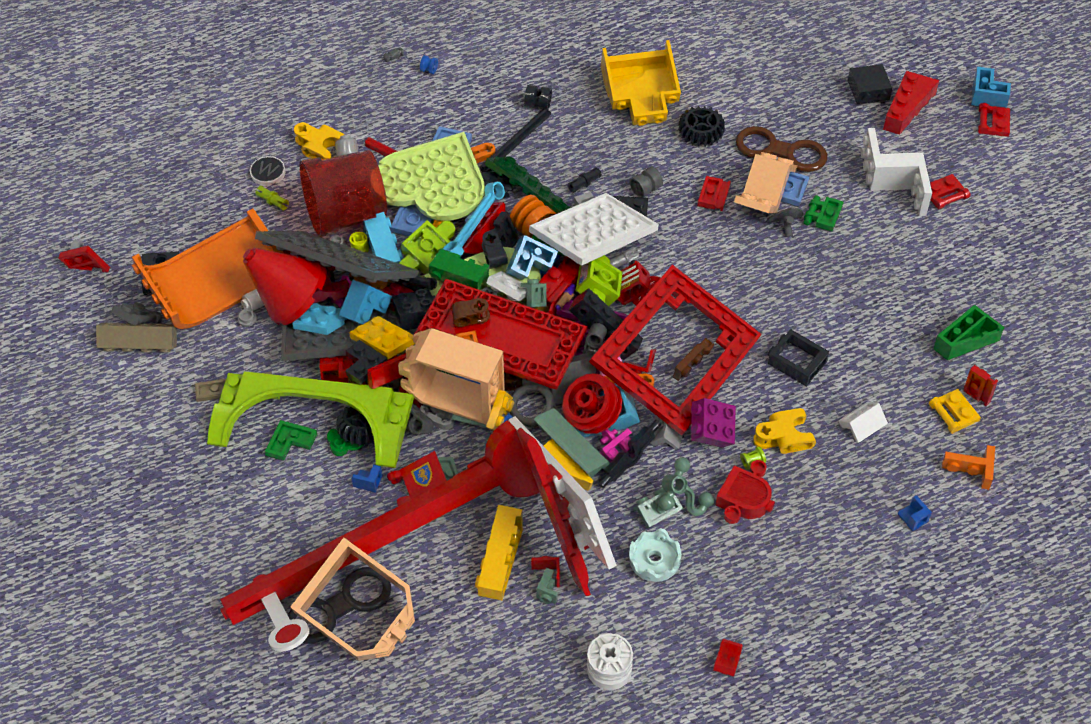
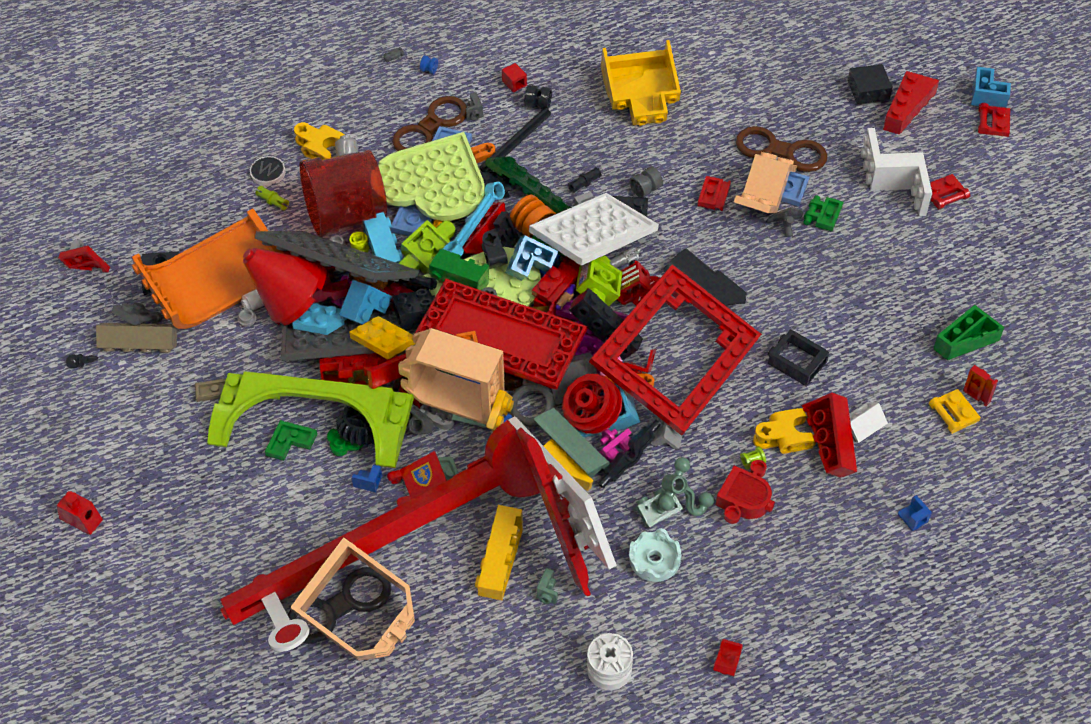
black plate [345,340,388,385] -> none
red axle [365,137,397,156] -> none
reddish brown piece [451,298,490,327] -> none
white plate [486,271,527,301] -> none
sand green bracket [521,279,546,307] -> none
red bracket [531,556,560,588] -> none
dark grey piece [582,323,607,356] -> none
reddish brown hinge [673,338,714,381] -> none
black gear [678,106,725,147] -> none
magenta brick [691,398,736,448] -> none
orange bracket [942,445,995,490] -> none
none -> red torso [56,491,103,535]
none -> black bar [66,354,99,369]
none -> reddish brown bar [392,96,467,151]
none -> dark grey bracket [465,92,484,121]
none -> red brick [502,63,527,93]
none -> black panel [663,249,747,306]
none -> red wedge [801,393,857,477]

